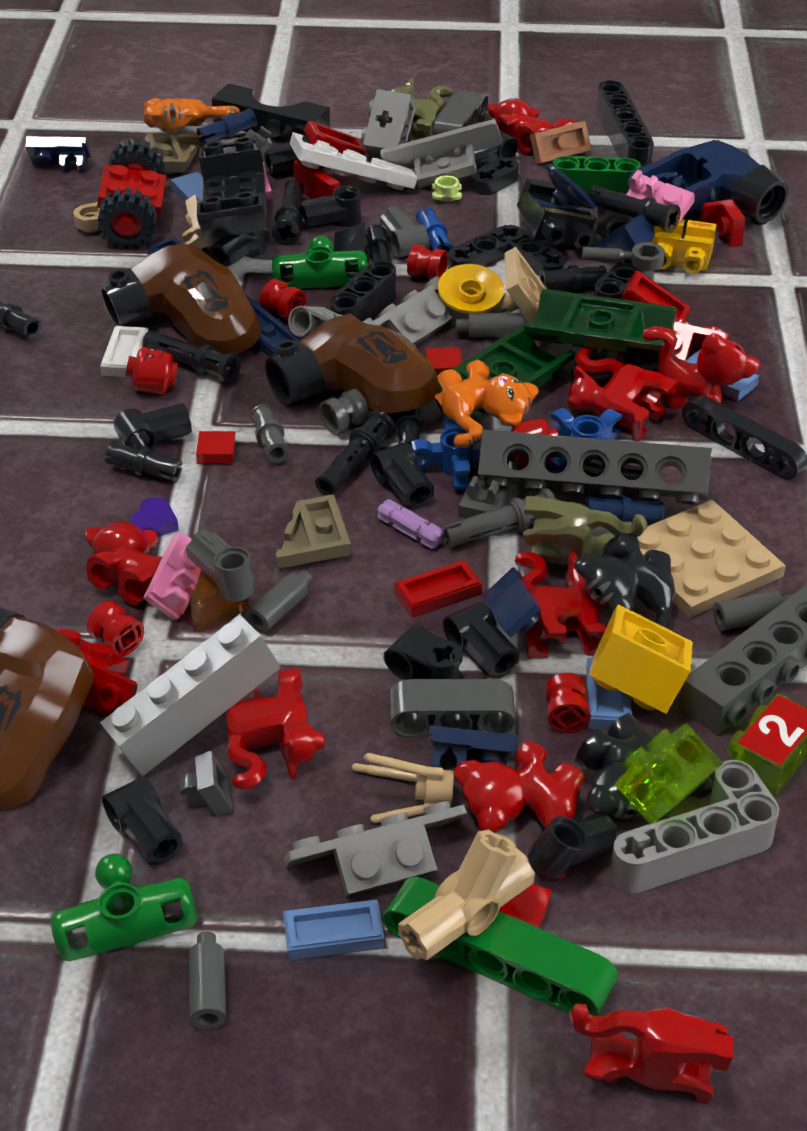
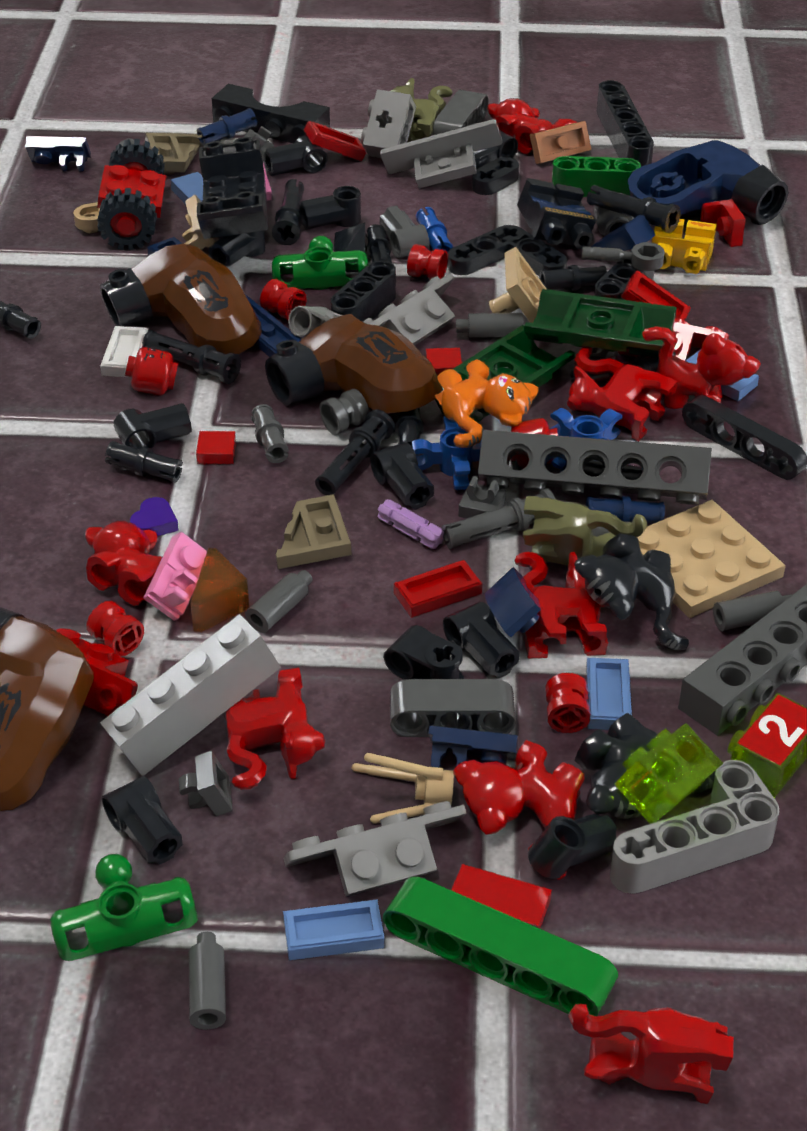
orange animal [143,98,240,133] -> none
dark grey piece [186,529,255,602] -> none
white wing [290,132,418,190] -> none
red tile [294,159,340,199] -> none
tan piece [398,830,535,960] -> none
yellowish green plate [432,175,462,202] -> none
yellow dish [438,264,505,314] -> none
dark blue dish [545,164,596,209] -> none
yellow slope [589,604,693,714] -> none
bright pink plate [626,170,694,224] -> none

